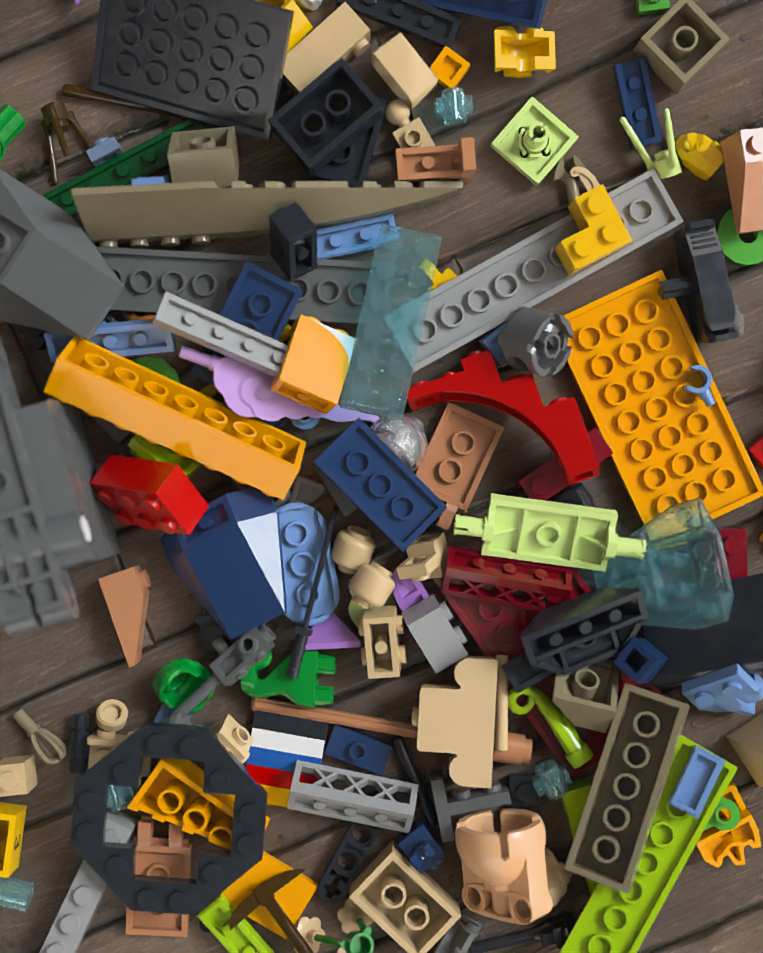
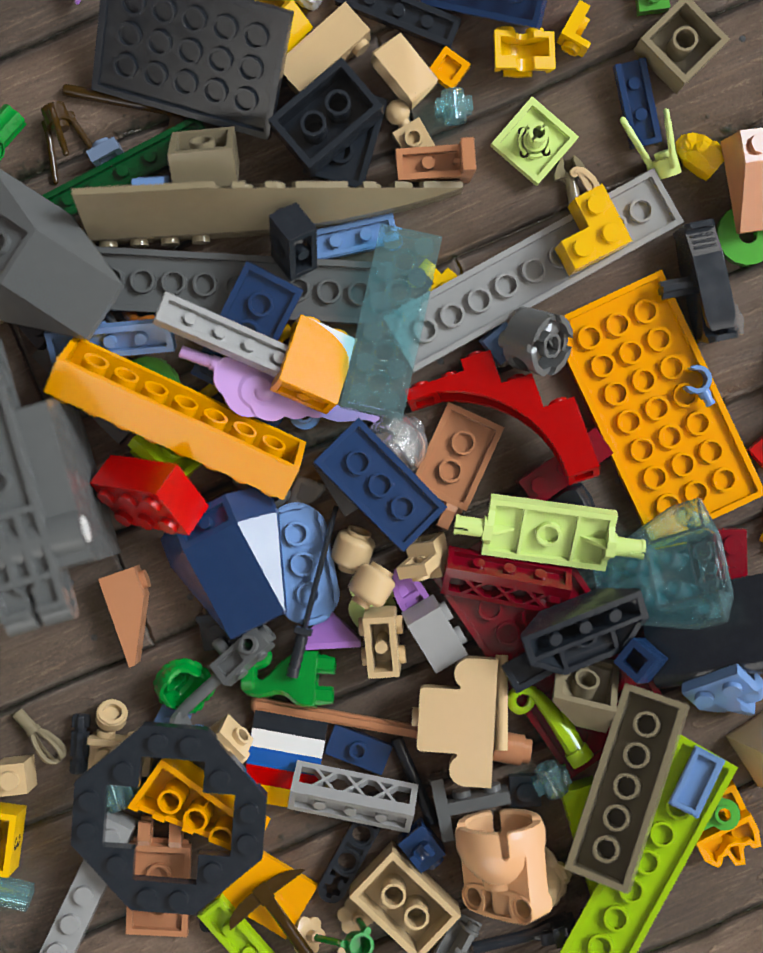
none -> yellow bracket [556,0,591,57]

